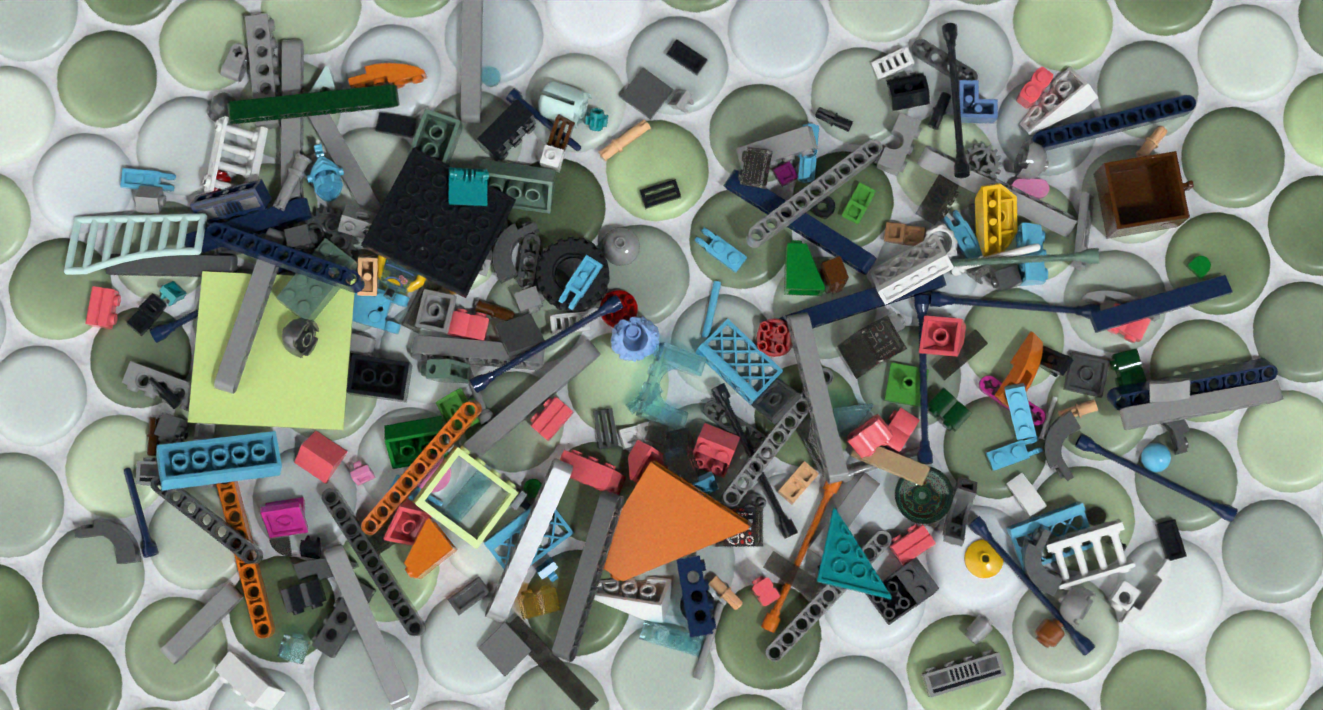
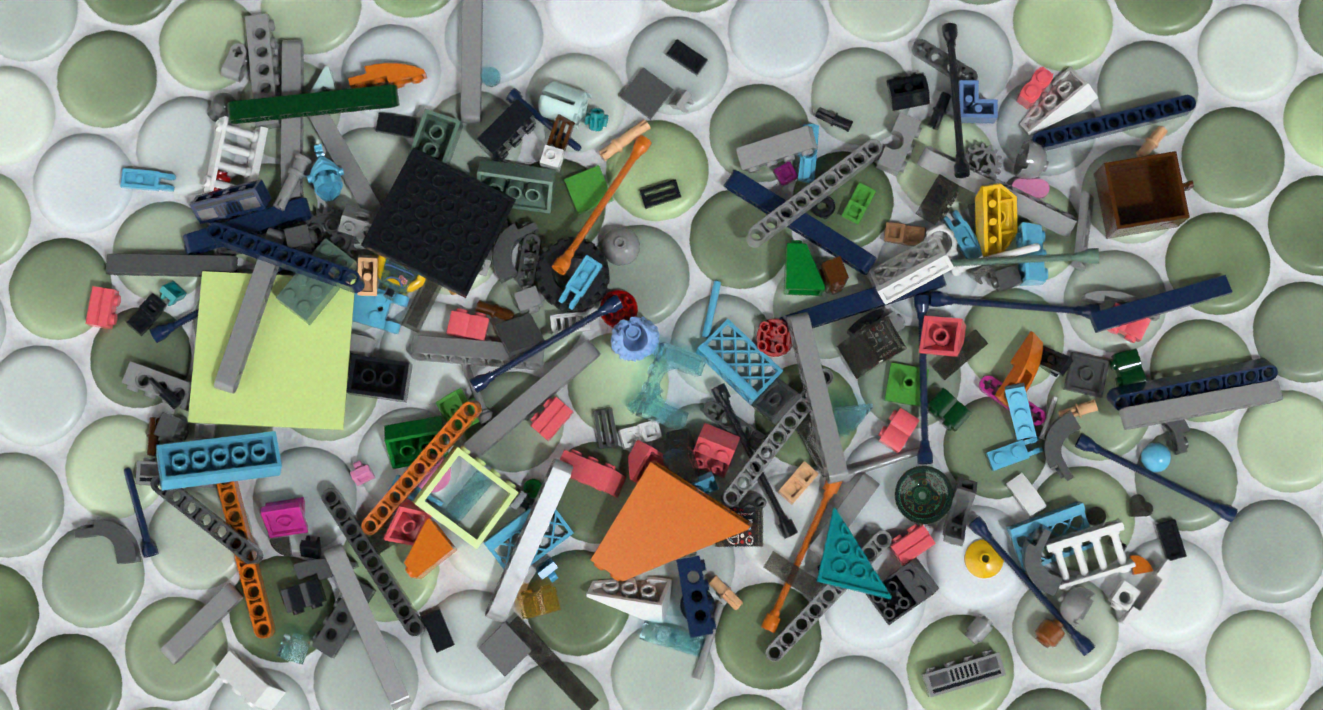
light aqua bar [64,213,207,275] -> none
light grey brick [134,186,166,214] -> none
flat silver cylinder [282,318,319,358] -> none
coral slope [294,431,348,484] -> none
light grey slope [415,289,457,334] -> none
sand green torso [421,359,470,384] -> none
flat silver tile [447,577,491,615] -> none
teal hinge [449,167,489,206] -> none
dark grey beam [552,490,624,662] -> none
clear smoke tile [644,420,669,445] -> none
medium azure hinge [694,228,747,273] -> none
clear smoke brick [738,147,773,189] -> none
coral brick [751,576,780,606] -> none
coral brick [847,414,893,458] -> none
tan tile [851,446,930,486] -> none
white slope [871,47,914,80] -> none
light grey slope [1150,378,1190,402] -> none
green tile [1187,256,1211,279] -> none
none -> black tile [422,609,455,653]
none -> orange hose [552,135,652,275]
none -> bright green tile [564,165,614,215]
none -> black slope [847,309,884,338]
none -> clear smoke tile [1129,494,1153,517]
none -> orange tile [1129,555,1153,575]

